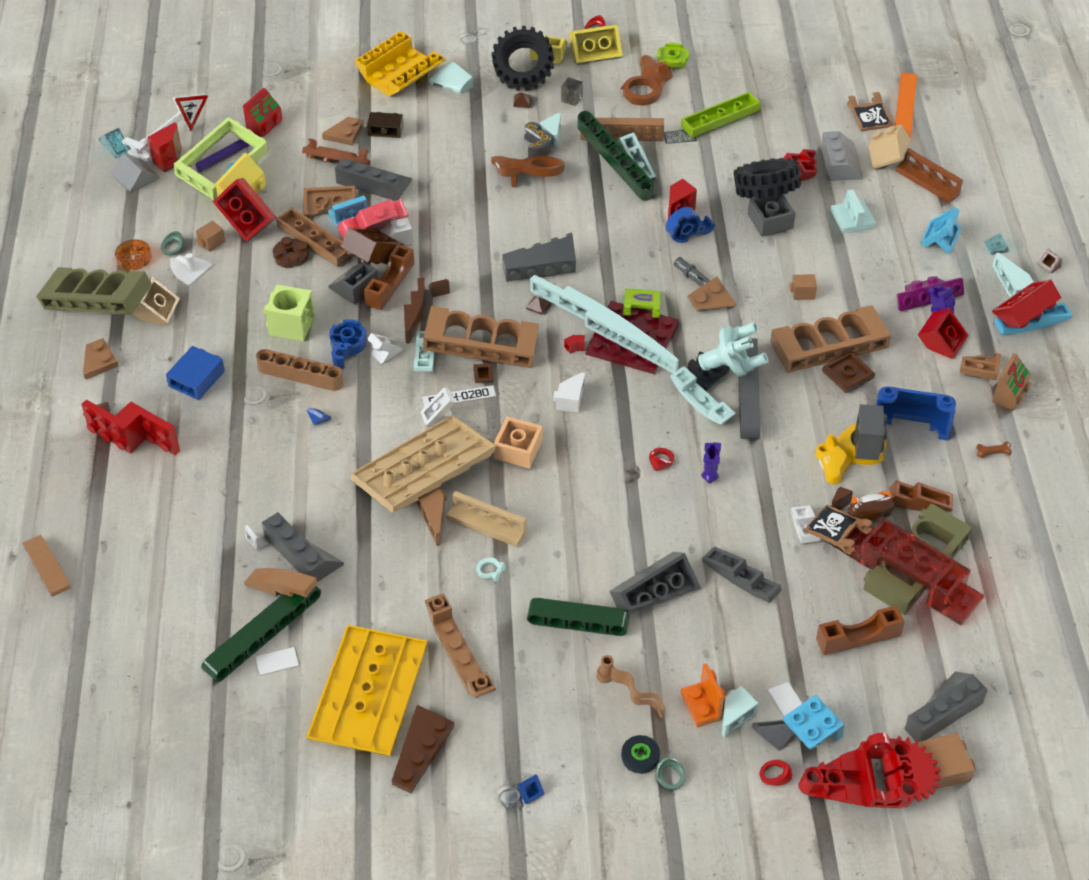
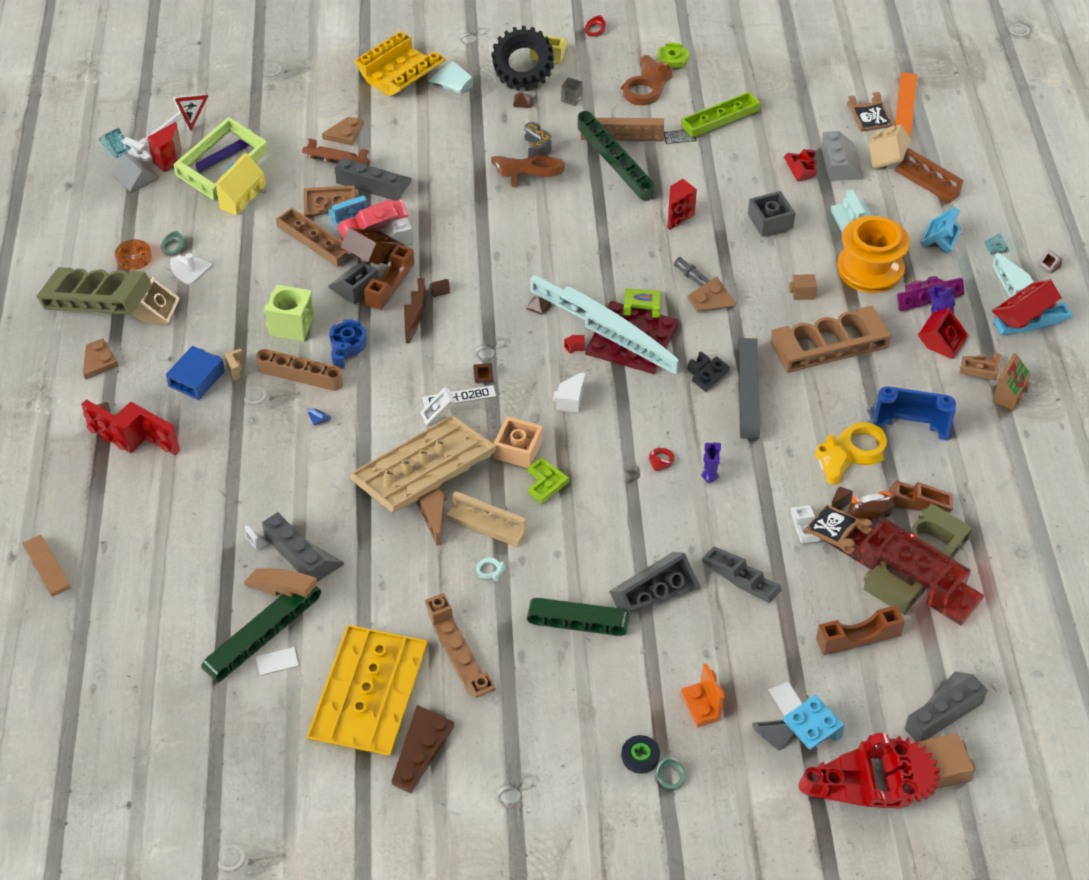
medium nougat brick [196,220,226,252] -> none
red slope [212,178,277,242] -> none
red slope [243,88,282,138] -> none
reddish brown plate [273,236,308,268] -> none
dark brown brick [367,112,404,138] -> none
white slope [368,333,404,364] -> none
light aqua slope [414,331,435,372] -> none
medium nougat fence [423,306,539,368] -> none
dark grey wedge [502,232,576,282] -> none
blue slope [517,774,545,804] -> none
light aqua slope [539,113,561,148] -> none
light yellow slope [568,24,622,63] -> none
medium nougat flag [597,655,666,719] -> none
light aqua slope [617,132,656,179] -> none
blue piece [665,207,715,243] -> none
light aqua slope [670,366,736,425] -> none
light aqua piece [698,321,768,377] -> none
light aqua slope [722,686,758,737] -> none
black tyre [733,158,801,199] -> none
red piece [759,760,793,786] -> none
reddish brown plate [822,351,875,394] -> none
dark grey brick [855,404,887,460] -> none
dark orange piece [976,441,1012,458] -> none
none -> tan bracket [224,349,244,381]
none -> lime plate [527,457,569,504]
none -> light orange wheel [838,216,910,293]

